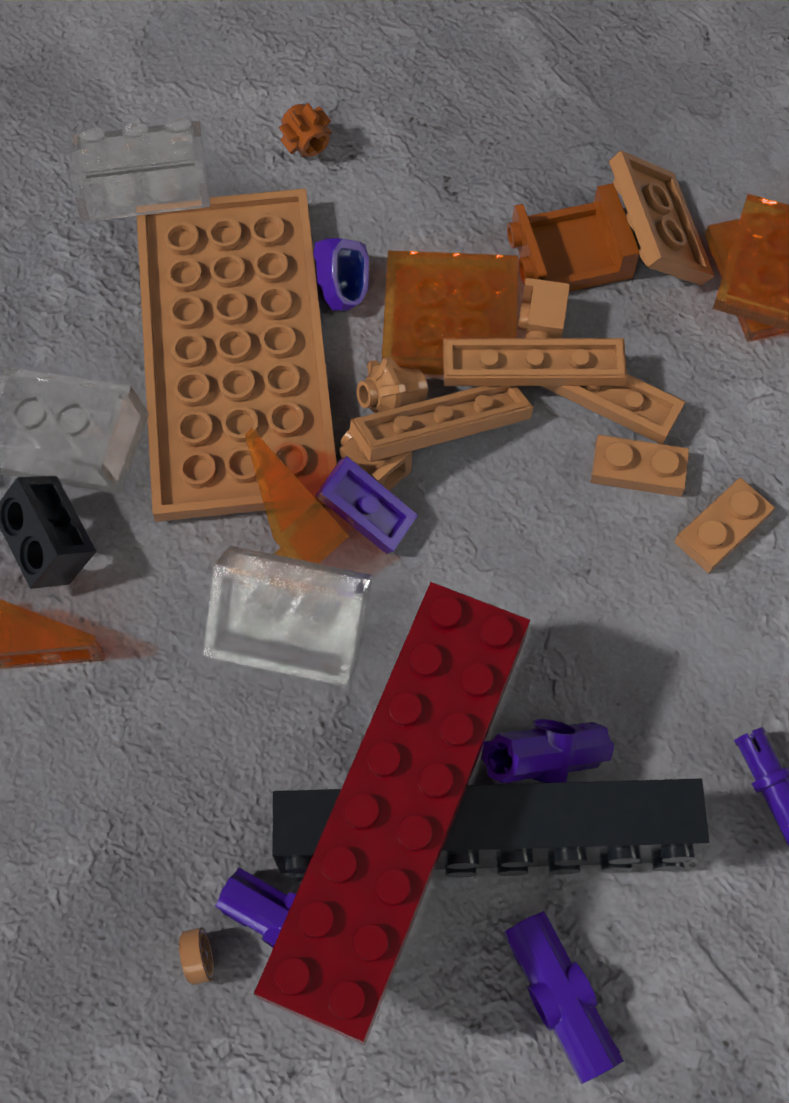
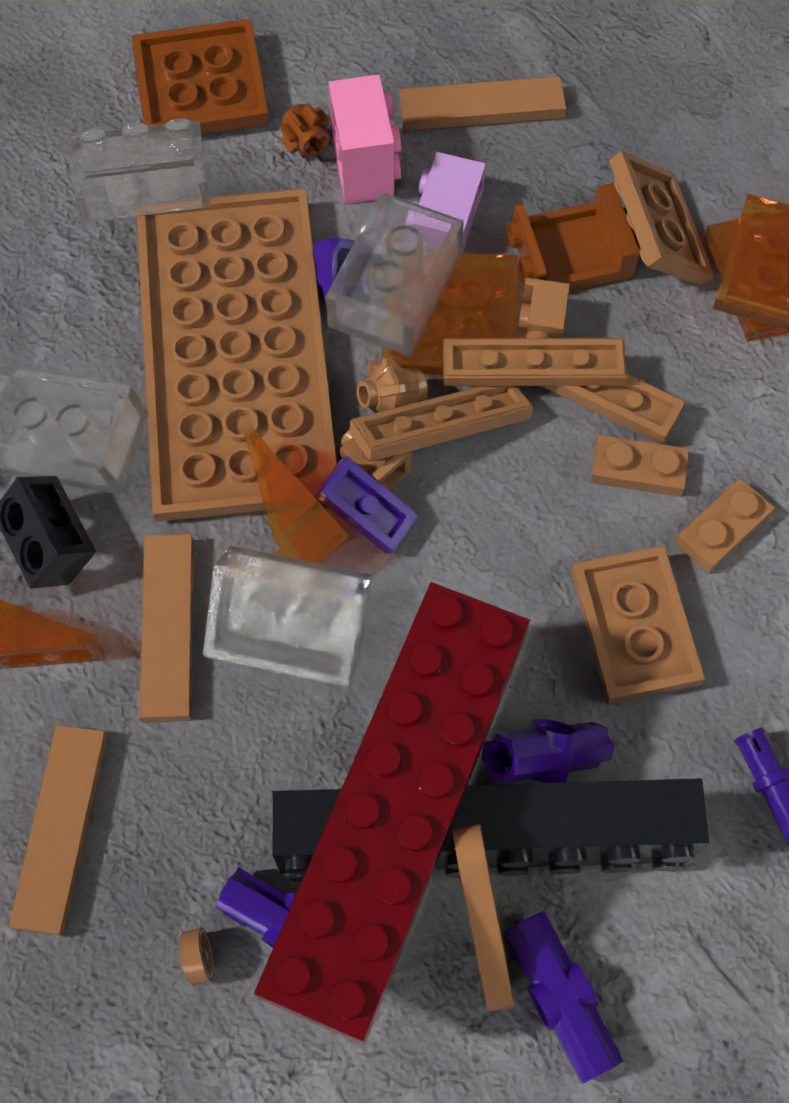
none -> medium nougat tile [8,725,108,937]
none -> dark orange plate [131,19,270,142]
none -> medium nougat tile [139,534,194,722]
none -> clear brick [325,192,464,357]
none -> bright pink brick [328,74,401,205]
none -> medium nougat tile [399,76,566,131]
none -> lavender brick [407,152,486,257]
none -> medium nougat beam [453,824,515,1012]
none -> medium nougat plate [570,546,705,704]

